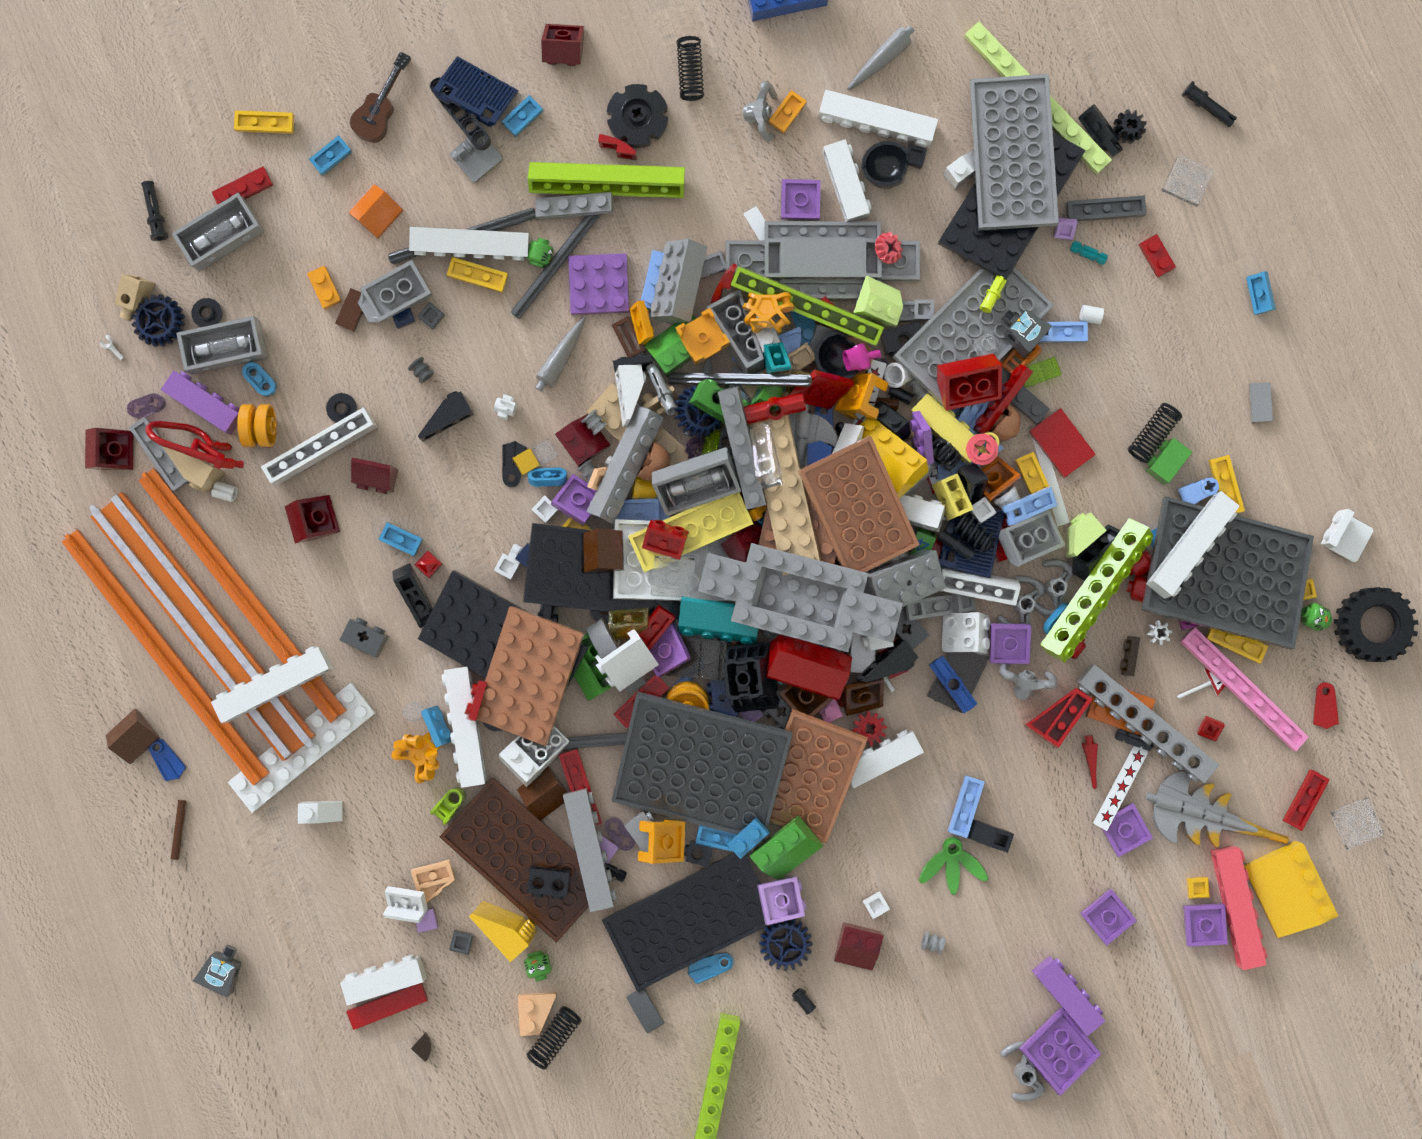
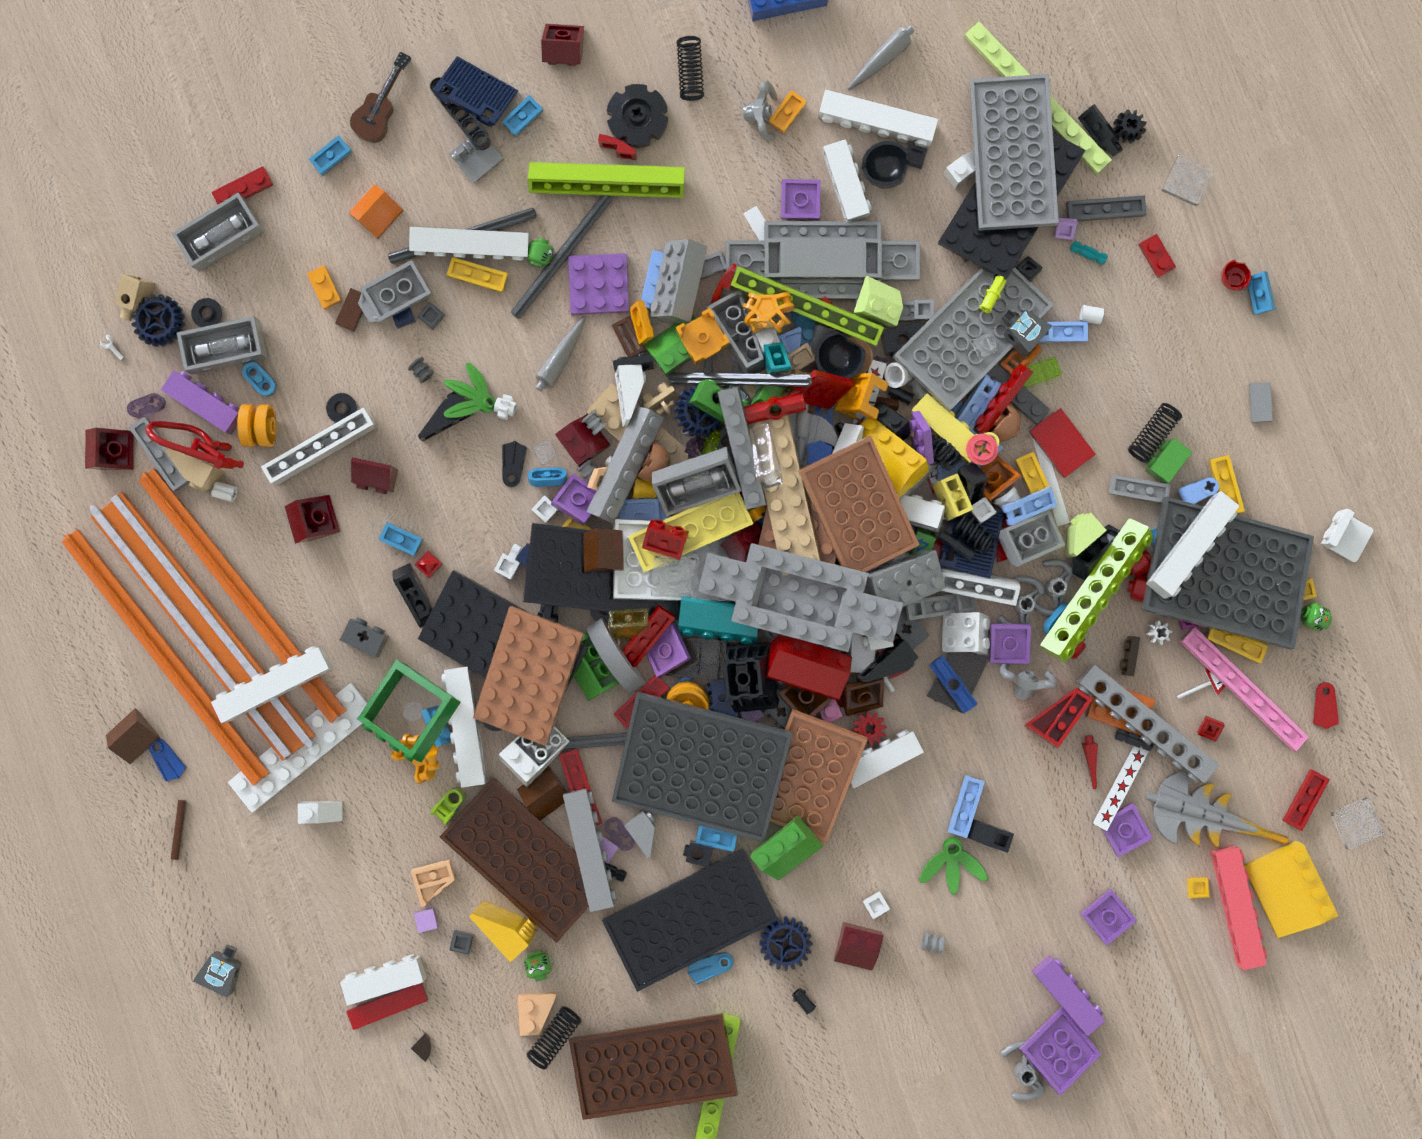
black pin [141,181,168,241] -> none
yellow plate [234,110,295,134] -> none
white bracket [383,886,428,923] -> none
red plate [464,680,487,721] -> none
yellow tile [512,448,539,475] -> none
black brick [527,866,571,900] -> none
light grey plate [535,192,613,220] -> none
white panel [595,629,659,692] -> none
dark grey slope [626,988,665,1034] -> none
light orange panel [638,819,685,864] -> none
light grey pin [646,363,677,415] -> none
dark azure plate [727,817,770,859] -> none
lavender plate [757,876,806,925] -> none
dark pink piece [842,344,881,371] -> none
coral gear [875,232,903,264] -> none
red slope [937,353,1002,411] -> none
black pin [1181,81,1237,128] -> none
medium lavender plate [1183,903,1228,947] -> none
black tyre [1334,587,1419,662] -> none
none -> green window [357,659,461,763]
none -> bright green plant [444,363,496,418]
none -> reddish brown plate [569,1013,738,1120]
none -> black tile [1016,256,1043,282]
none -> light grey plate [1108,474,1171,504]
none -> red hair [1221,260,1251,291]

